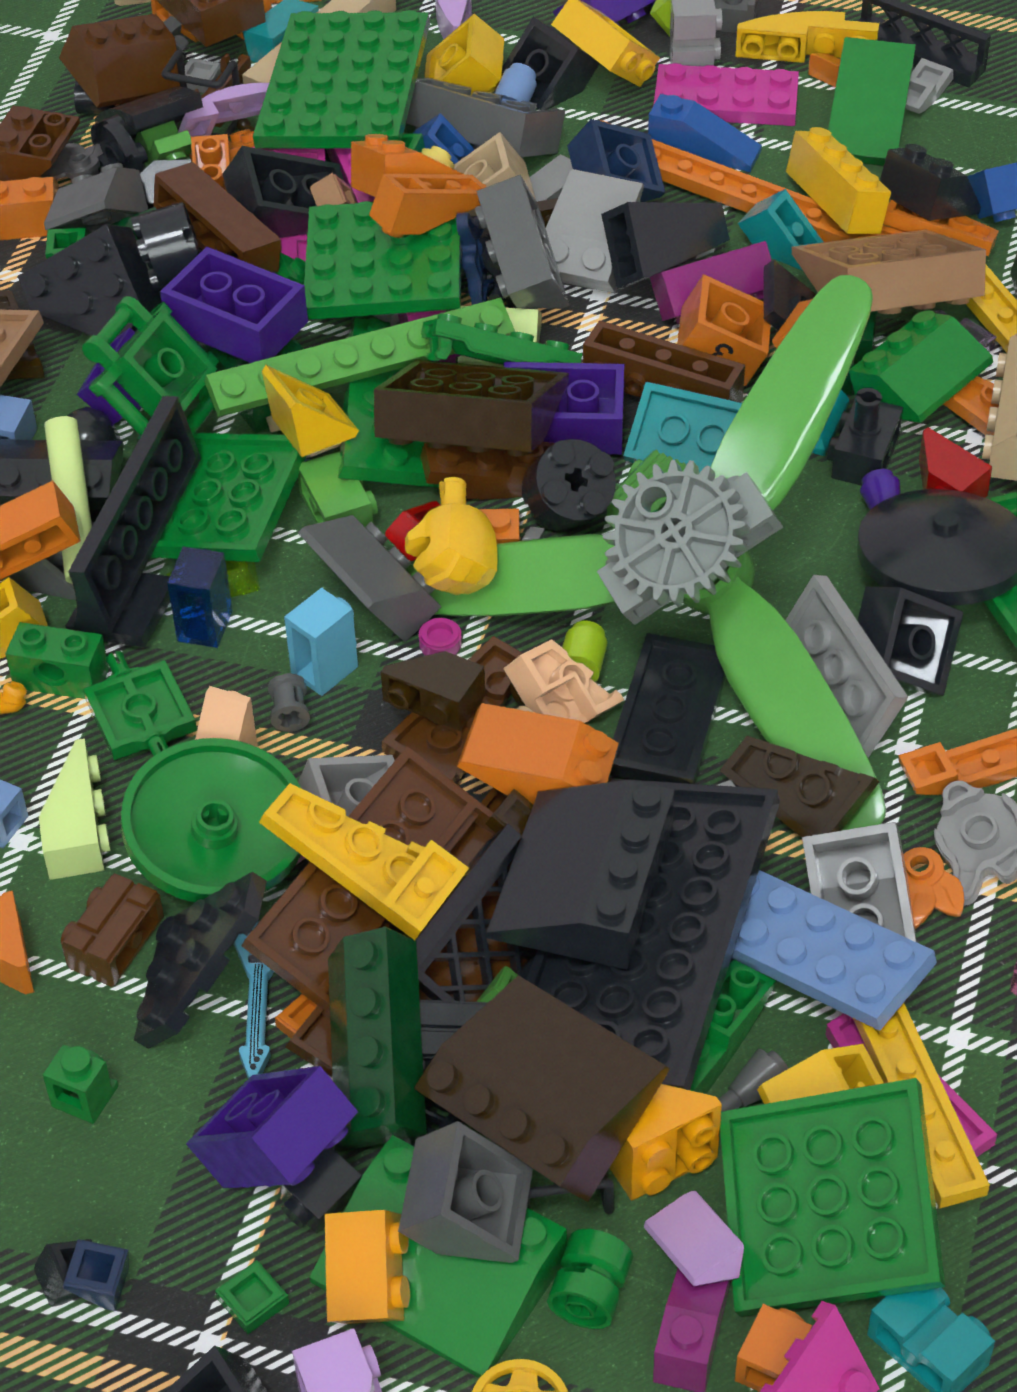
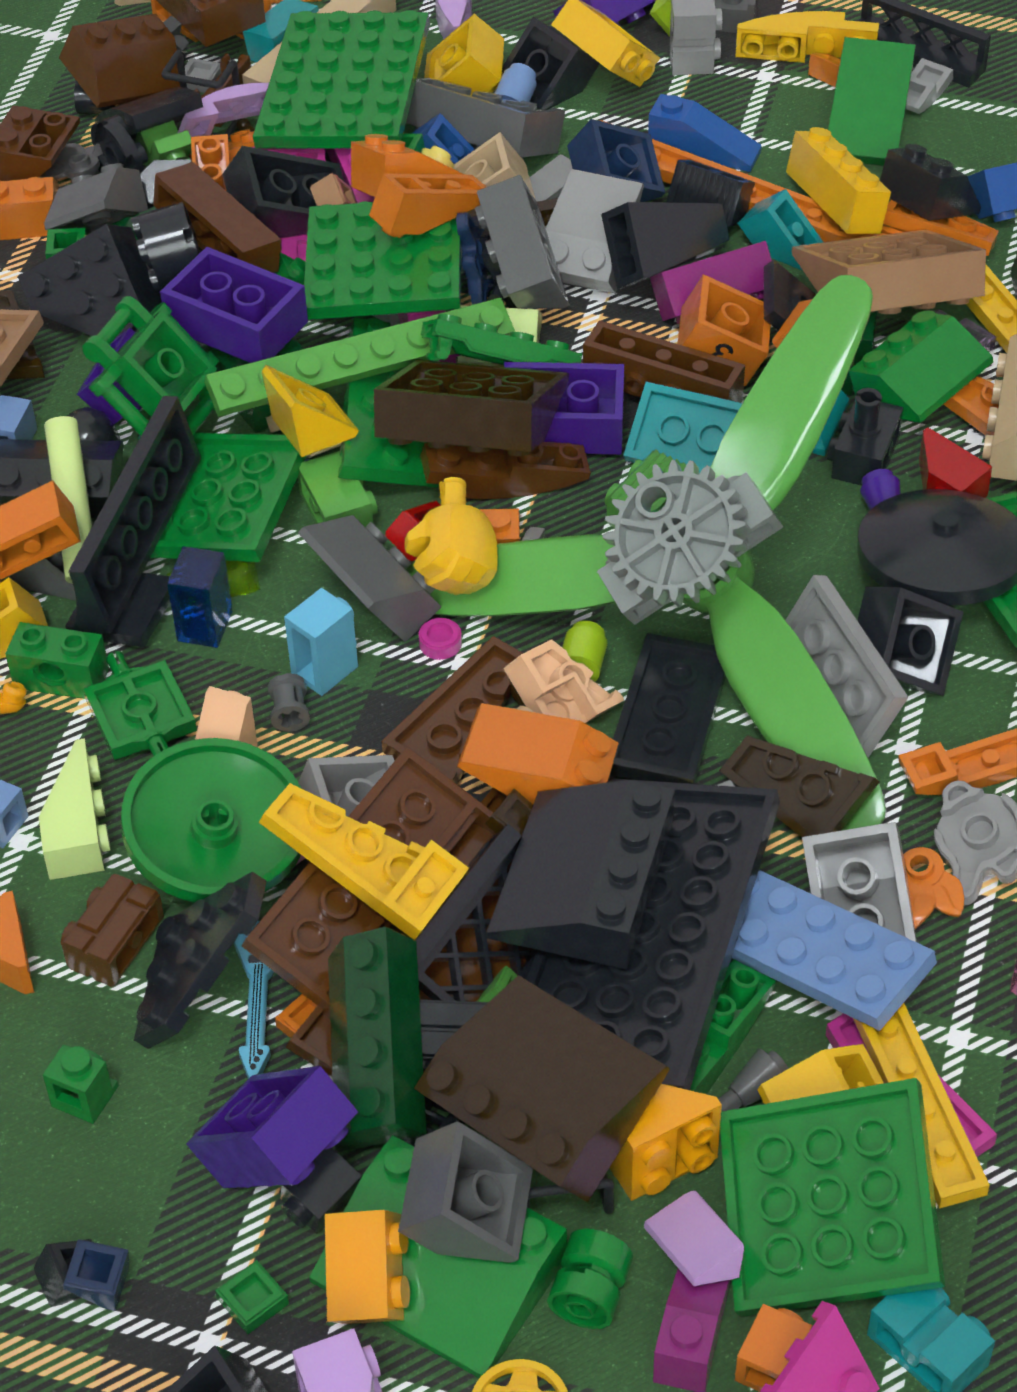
dark brown slope [380,651,486,731] -> none
black brick [522,439,616,532] -> none
dark pink plate [653,63,799,126] -> none
none -> black brick [666,160,755,230]

